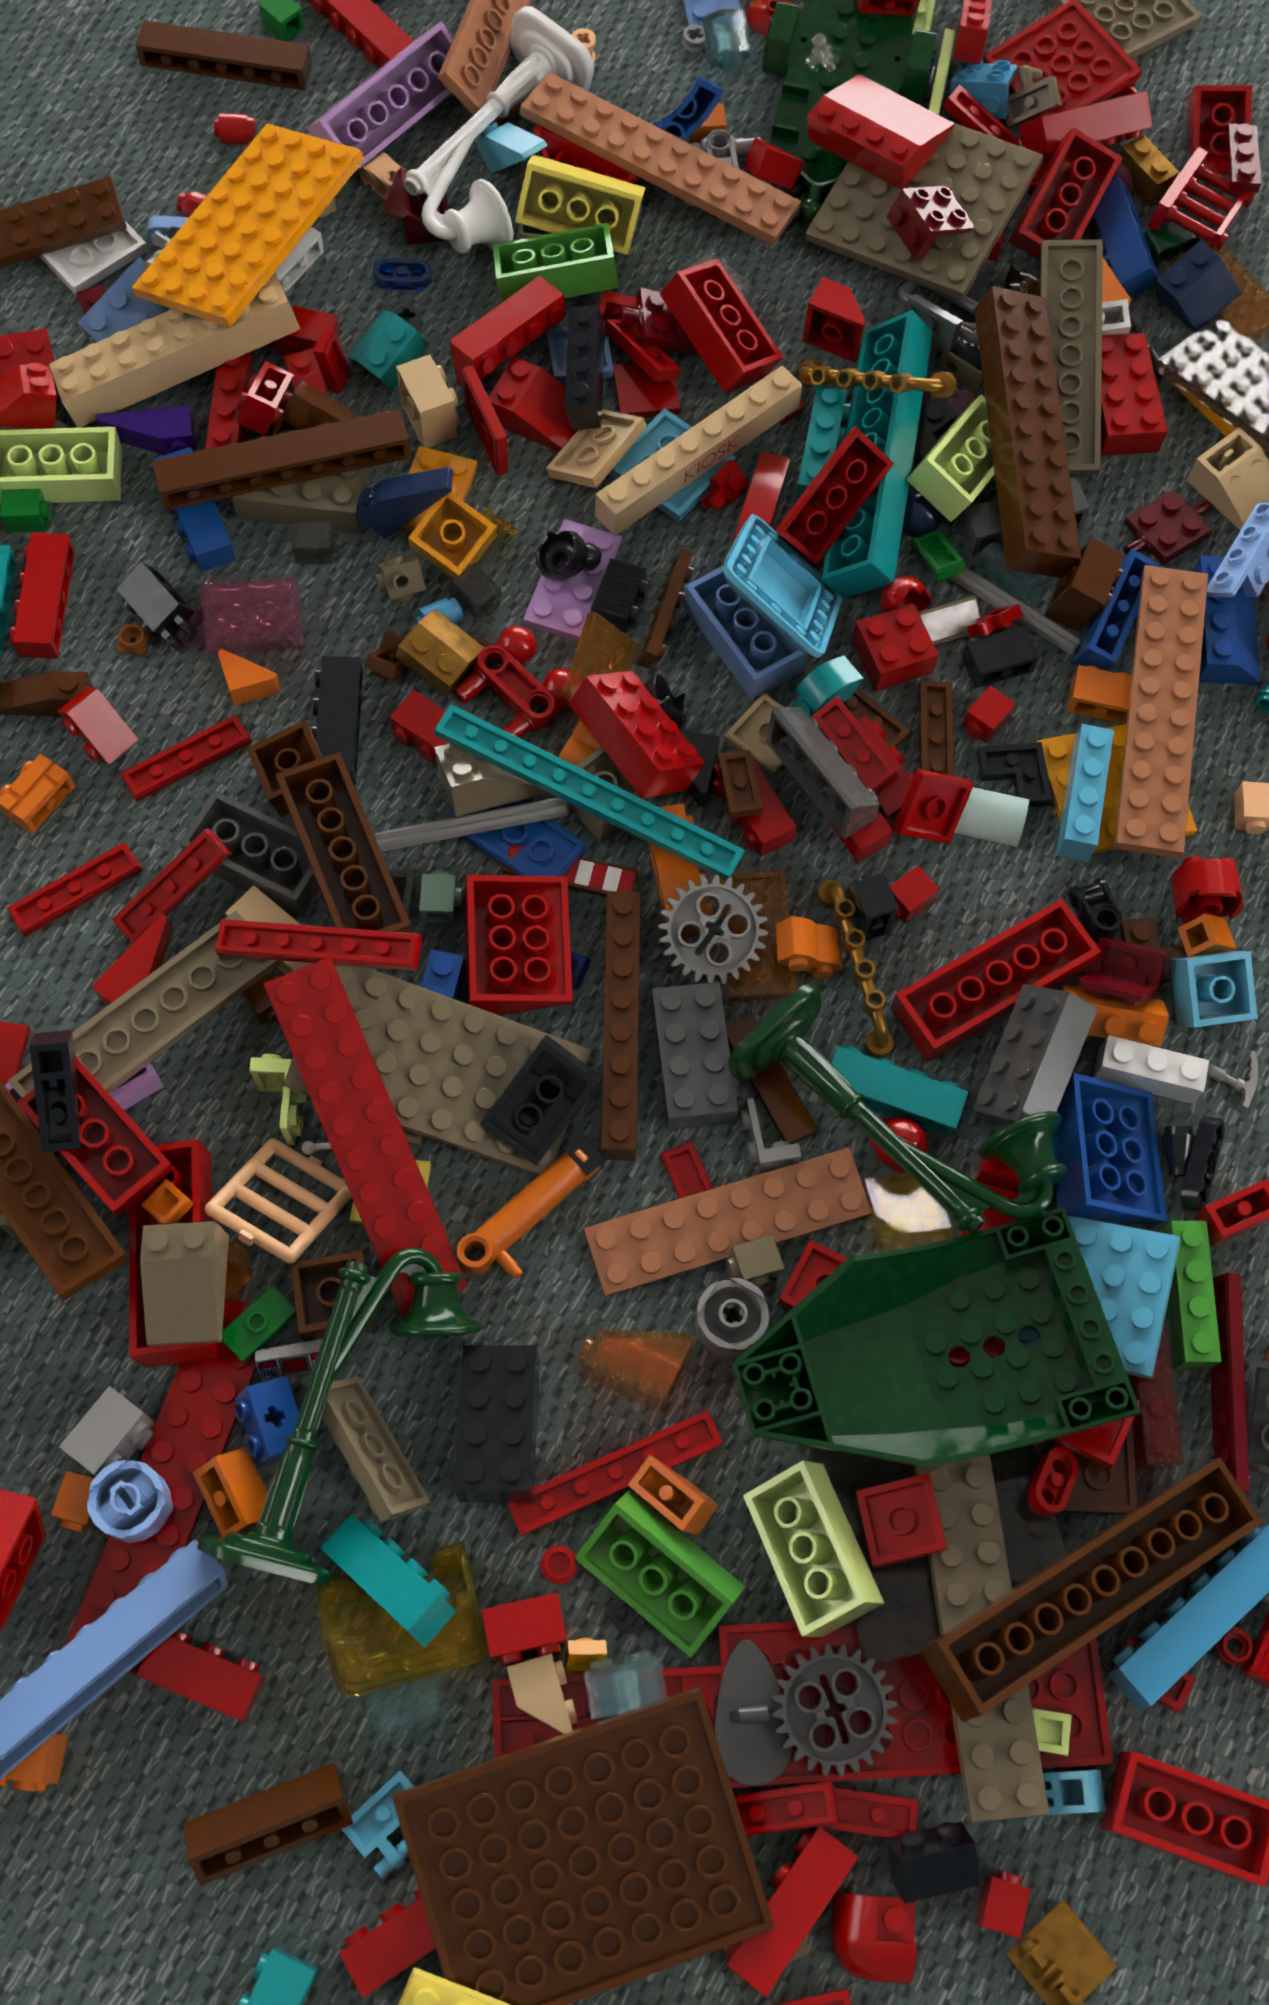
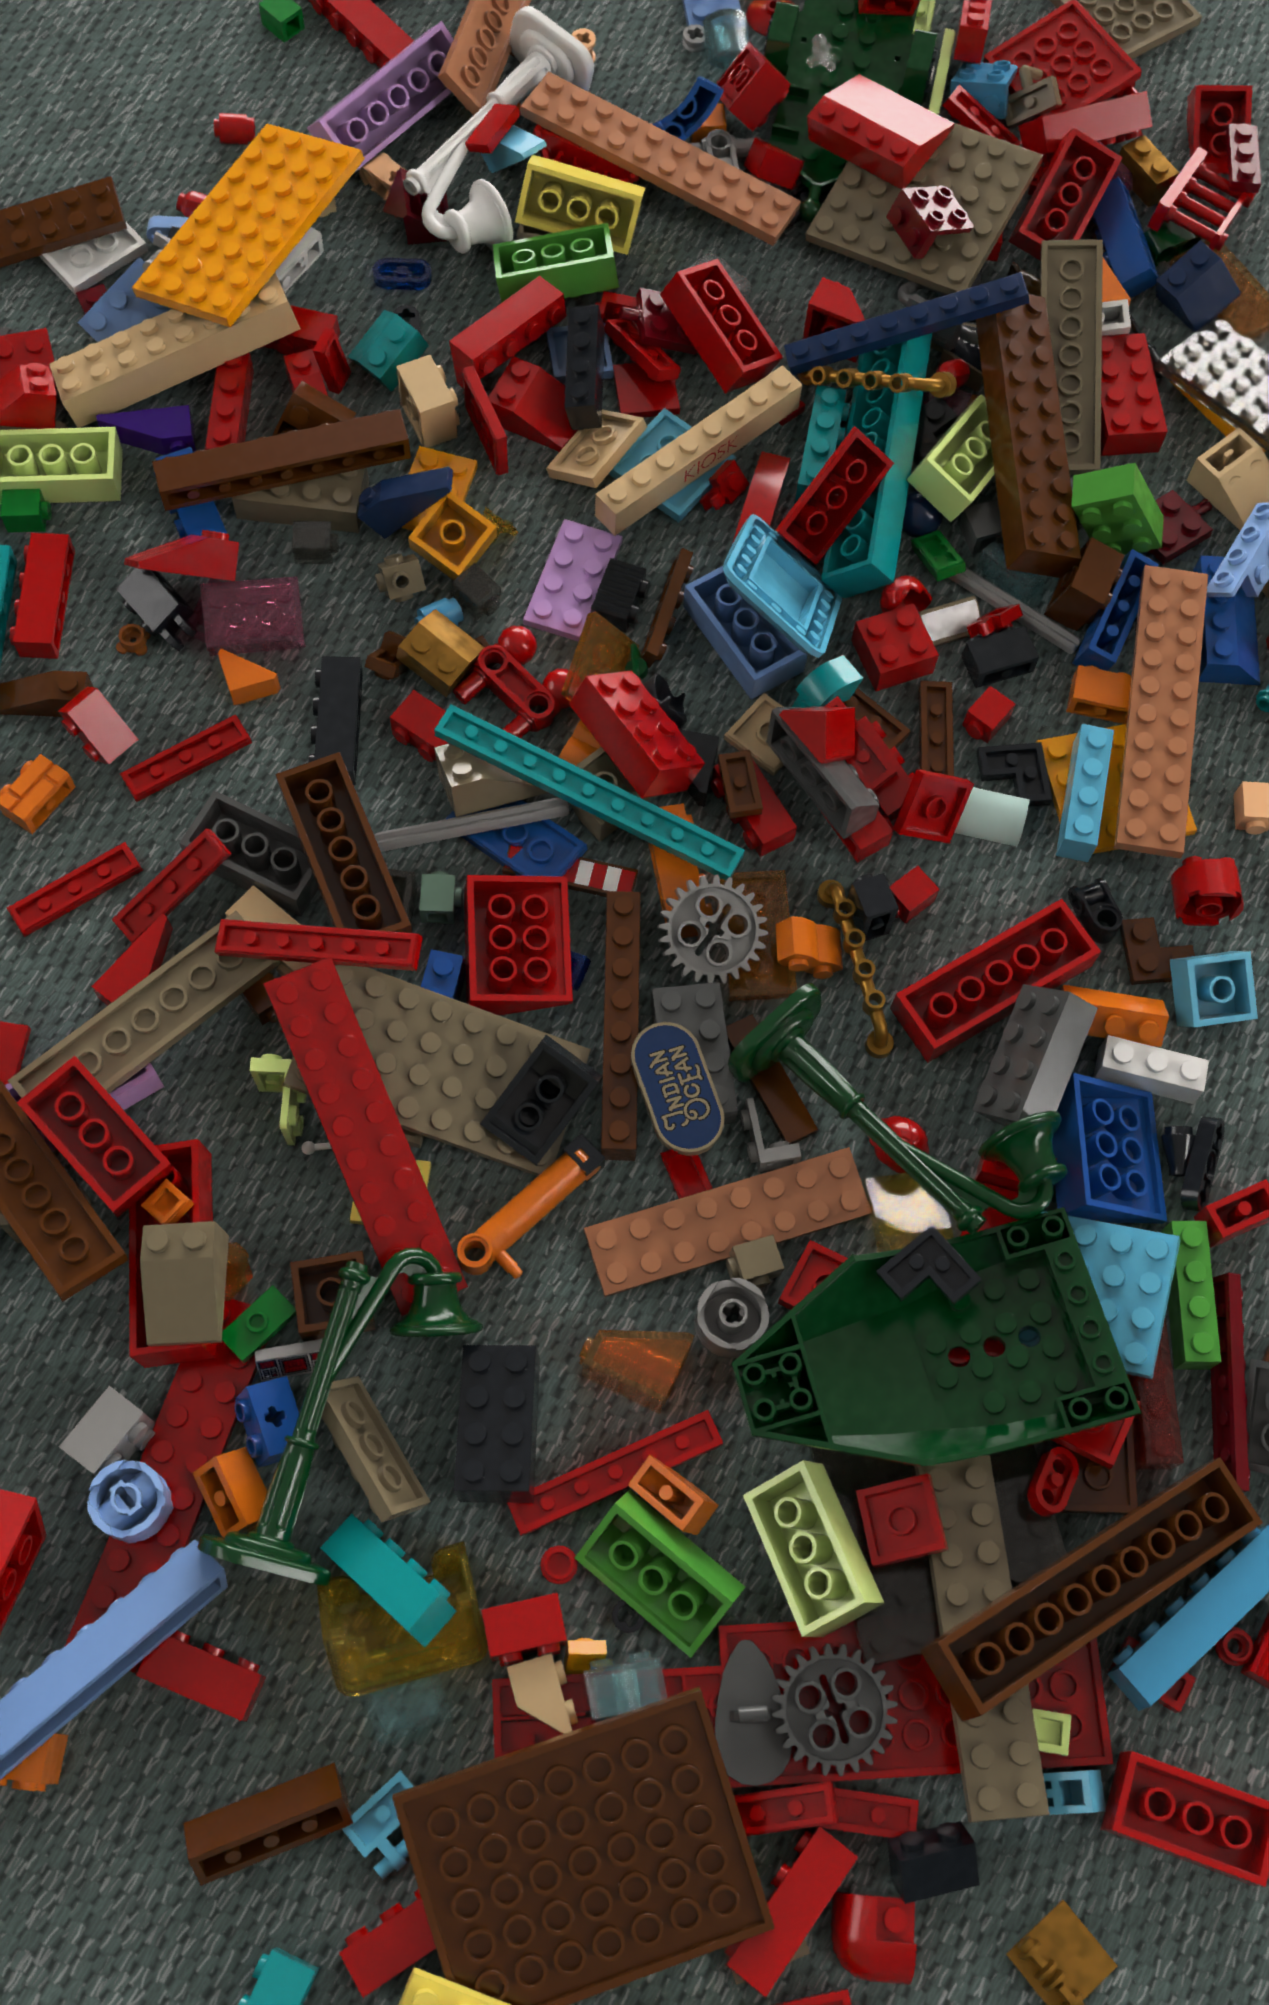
black slope [29,1030,81,1152] -> none
orange brick [51,1471,95,1533] -> none
reddish brown brick [135,20,312,91] -> none
light nougat bar [204,1138,352,1264] -> none
red brick [236,361,294,436] -> none
reddish brown slope [246,720,323,818] -> none
black piece [534,530,602,581] -> none
teal brick [831,1046,968,1138] -> none
red brick [975,1870,1031,1939] -> none
dark red bracket [1078,937,1168,1006] -> none
orange brick [1178,913,1236,957] -> none
light grey piece [1187,1051,1258,1112] -> none
none -> red slope [124,530,239,581]
none -> red tile [465,104,521,154]
none -> dark green piece [625,643,648,683]
none -> tile [631,1022,724,1156]
none -> red slope [716,42,791,132]
none -> red slope [779,706,855,764]
none -> dark blue plate [784,272,1029,375]
none -> black plate [876,1225,982,1306]
none -> red plant [936,358,971,389]
none -> bright green brick [1071,463,1164,555]

